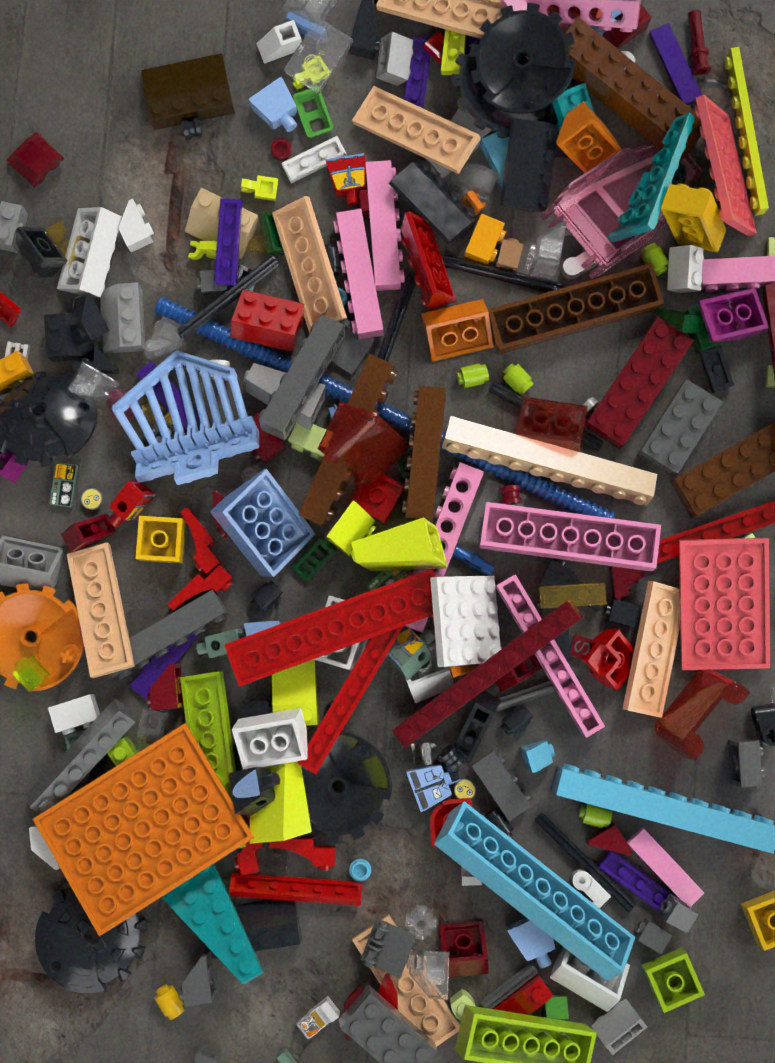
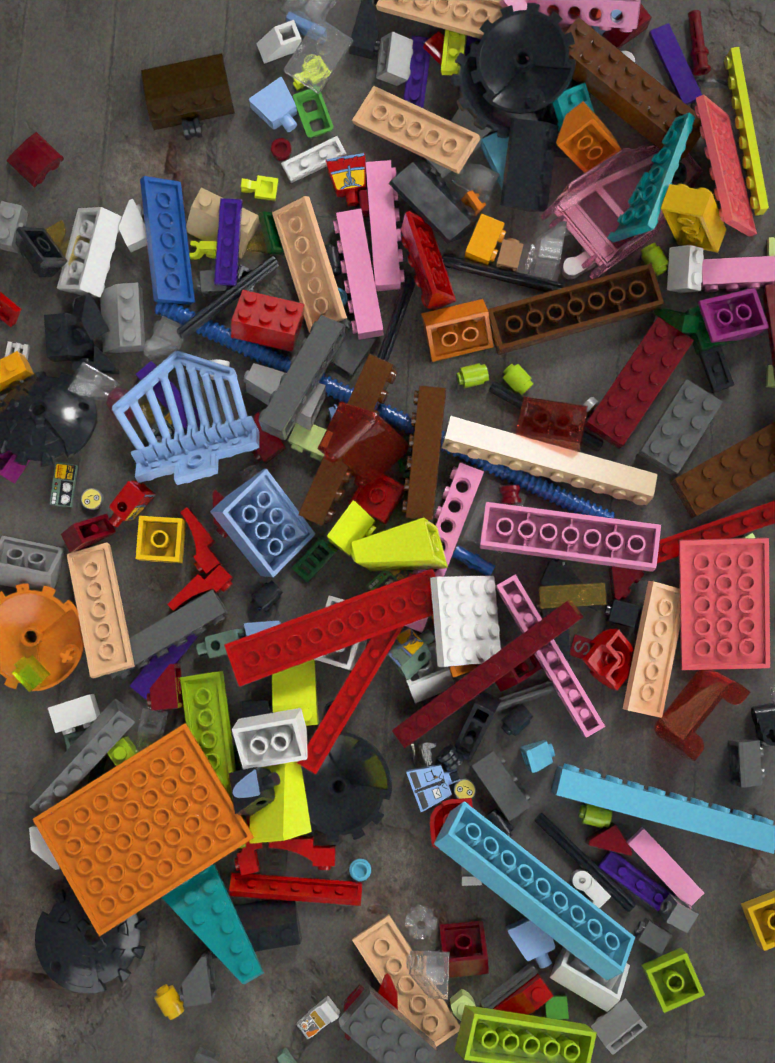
dark grey hinge [361,918,416,979] -> none
none -> blue plate [140,176,195,305]

